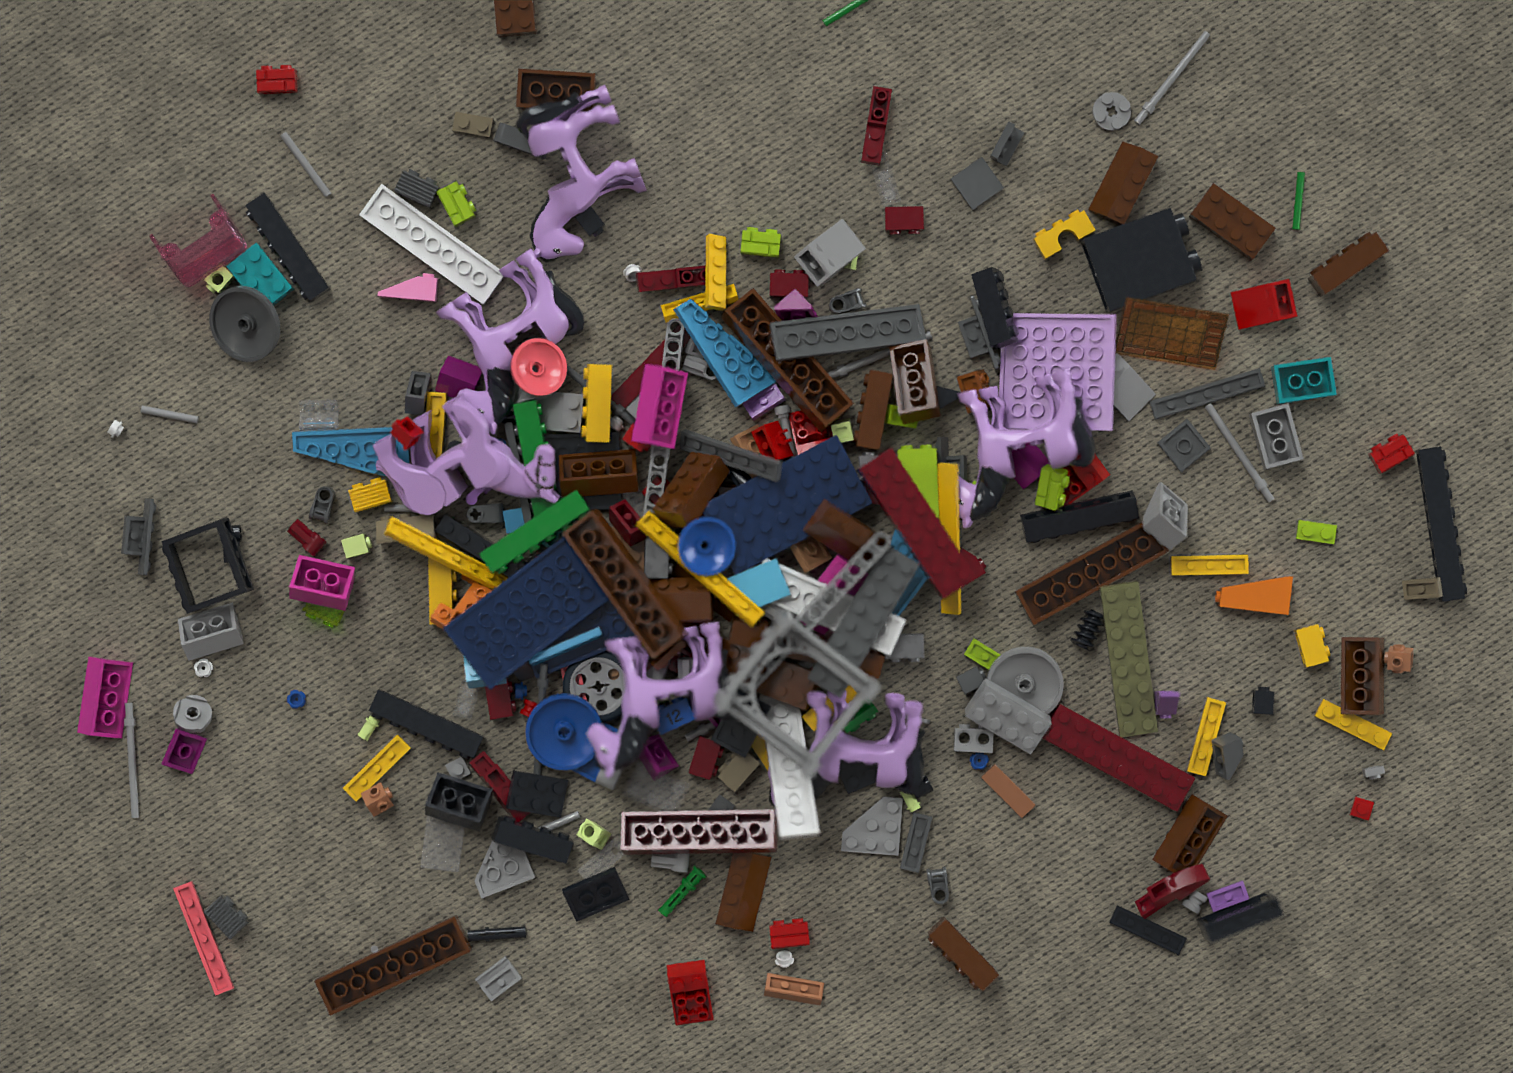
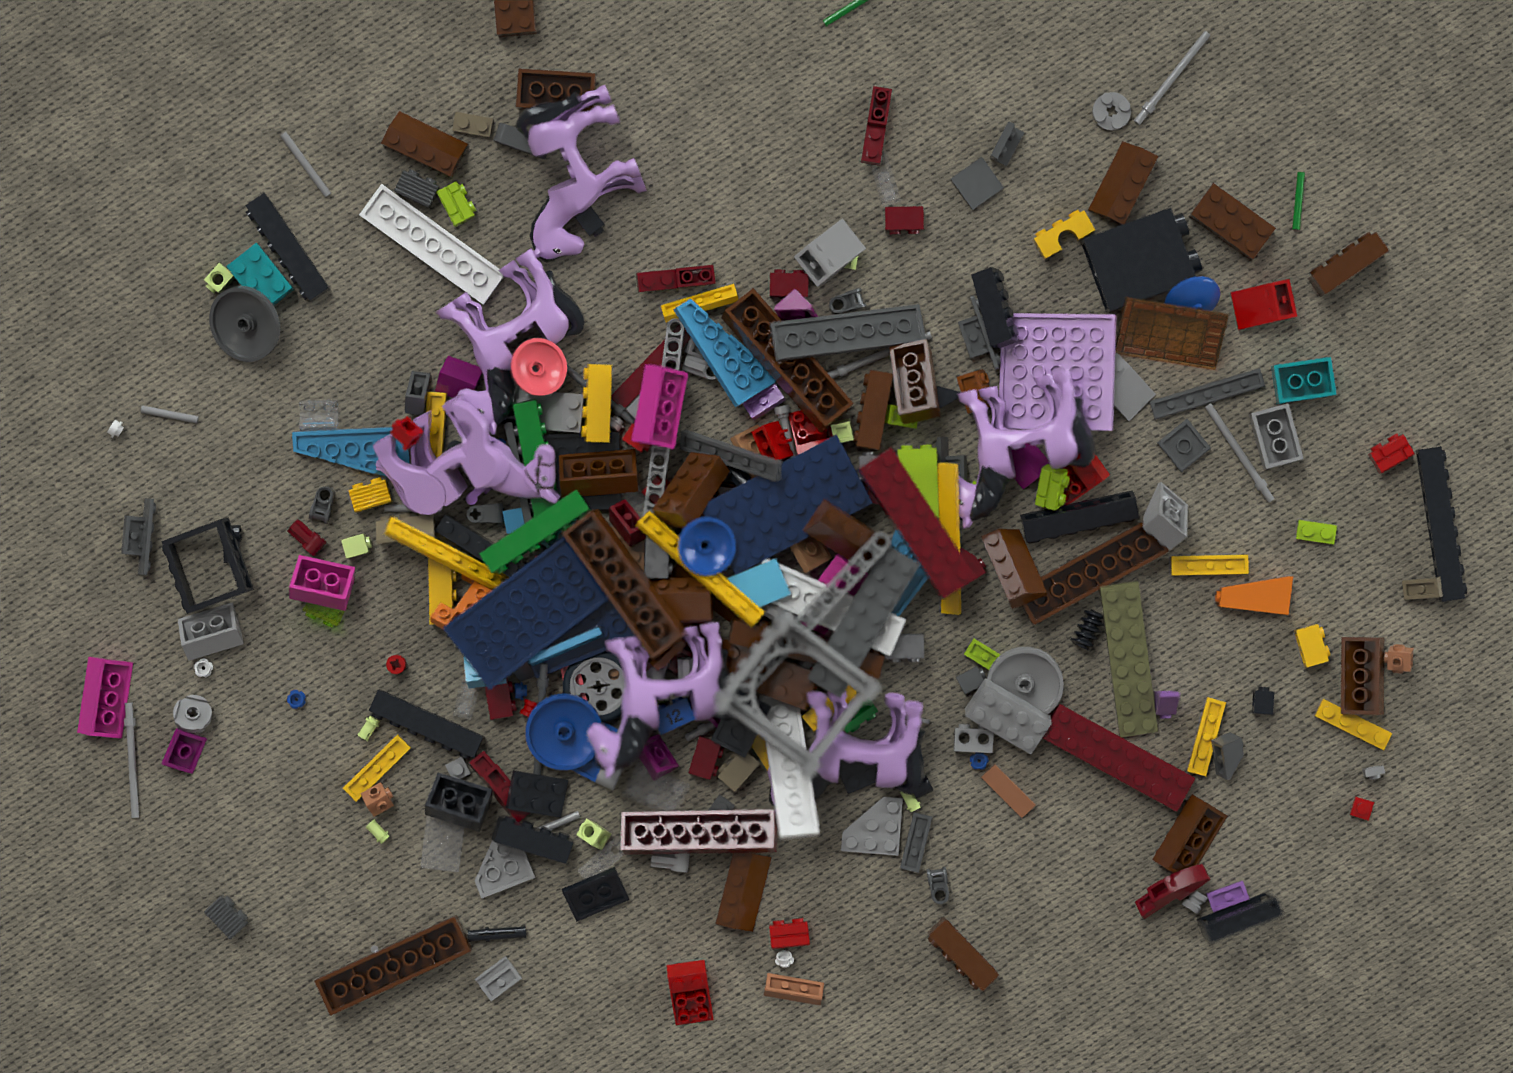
clear pink windscreen [149,193,247,287] -> none
coral plate [173,881,234,996] -> none
red brick [256,65,297,95] -> none
bright pink slope [378,273,439,302] -> none
white plate [623,264,642,282] -> none
green pin [658,865,707,918] -> none
yellow plate [705,233,726,311] -> none
lime brick [740,227,781,258] -> none
black tile [1109,905,1187,955] -> none
none -> yellowish green pin [366,819,390,844]
none -> reddish brown slope [381,111,468,178]
none -> red wheel [386,655,407,674]
none -> reddish brown slope [981,529,1048,609]
none -> blue dish [1164,276,1221,322]

